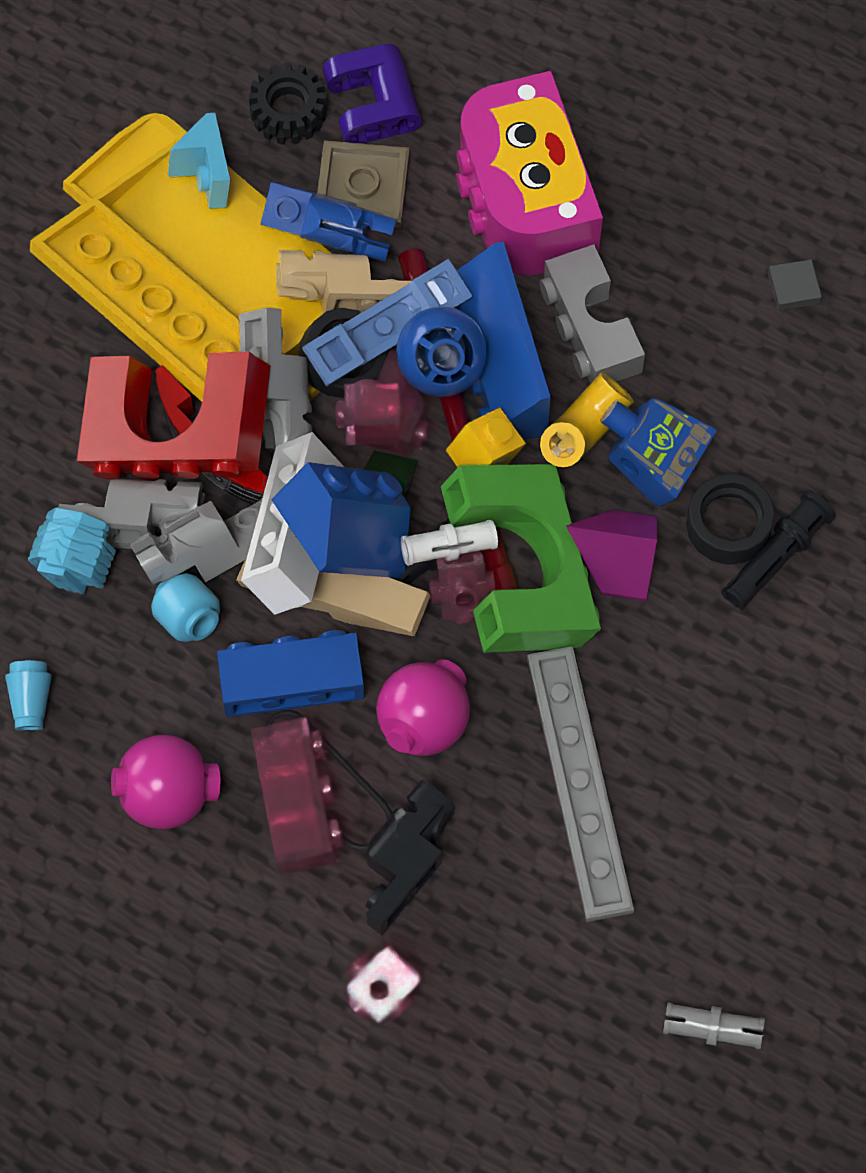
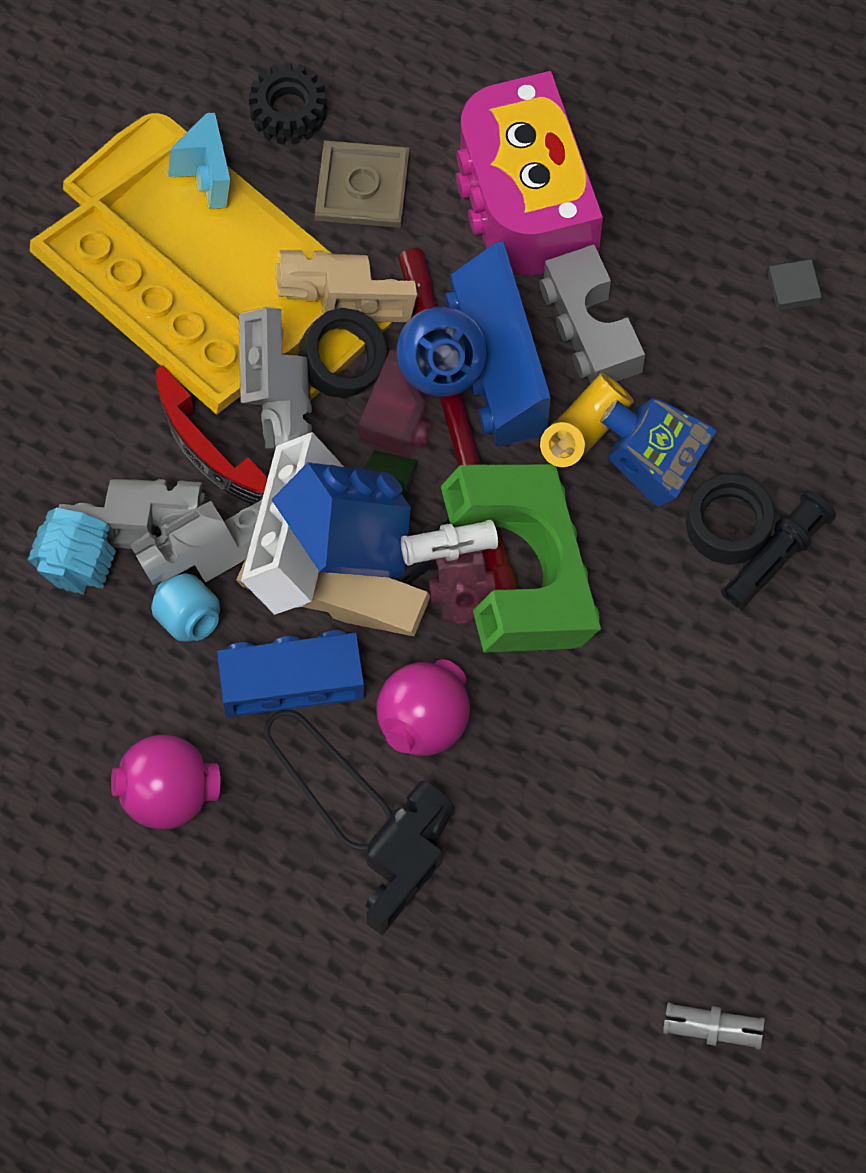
medium azure cone [5,660,52,731] -> none
arch [77,352,271,479] -> none
clear pink brick [251,717,344,875] -> none
blue plate [260,181,397,262] -> none
medium blue slope [302,259,472,386] -> none
dark purple connector [322,44,422,144] -> none
clear pink brick [336,379,401,445] -> none
clear pink brick [344,941,421,1024] -> none
yellow brick [446,407,526,467] -> none
light grey tile [527,646,634,922] -> none
magenta slope [566,510,657,601] -> none

